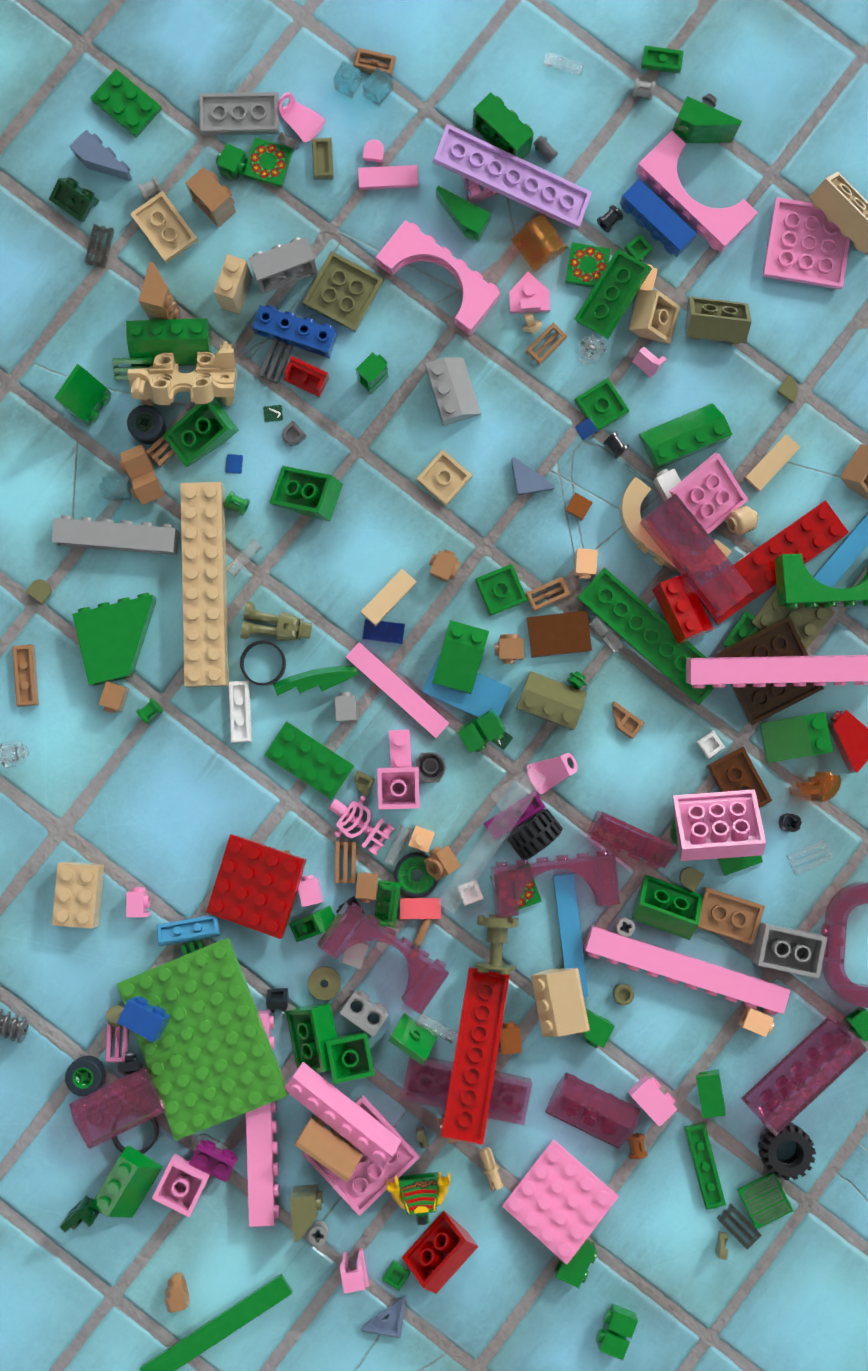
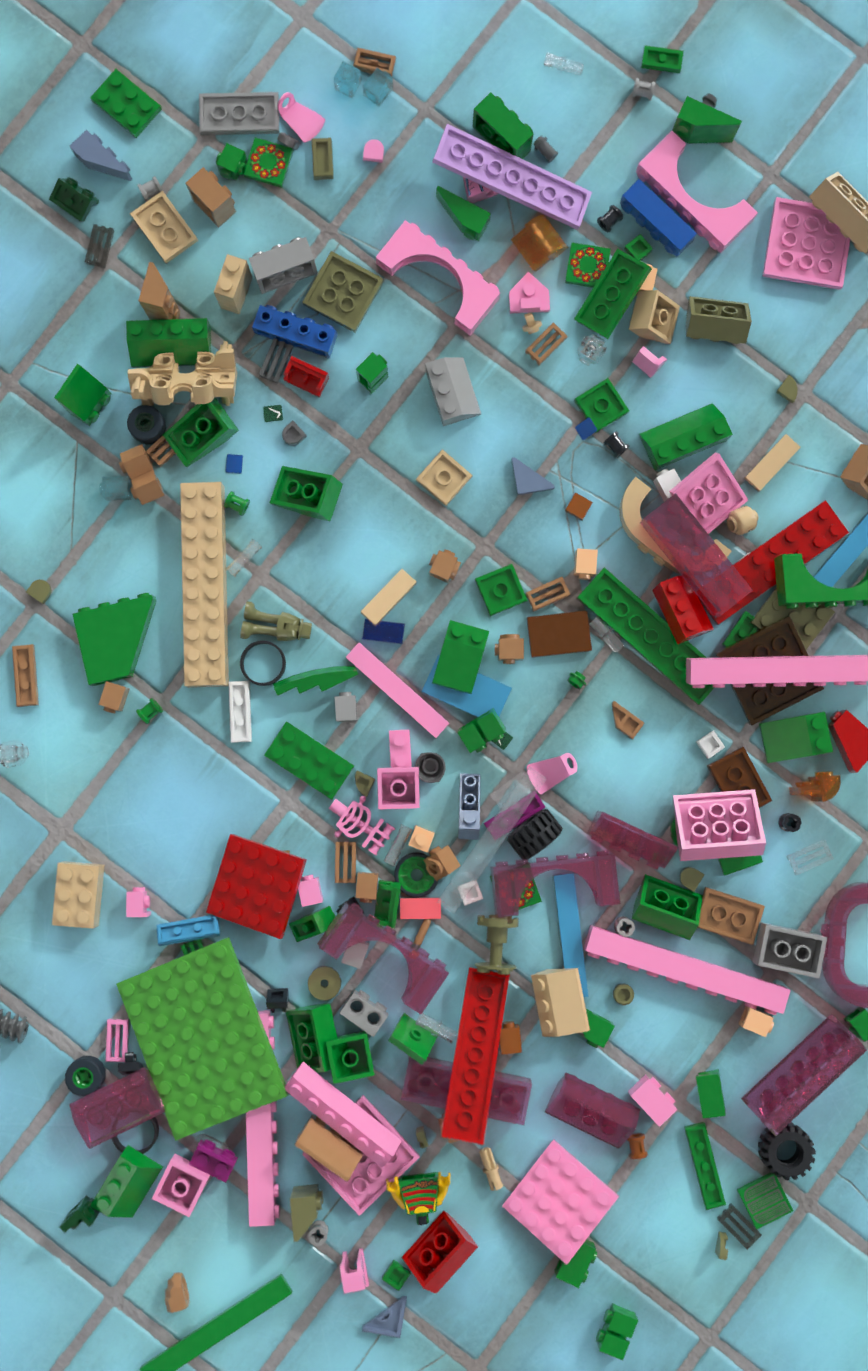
light grey brick [51,515,179,555] -> none
olive tile [106,1005,124,1027] -> none
green tile [112,357,154,380] -> none
blue brick [117,996,171,1042] -> none
bright pink tile [358,165,419,190] -> none
olive slope [516,671,587,730] -> none
none -> sand blue slope [458,773,480,840]

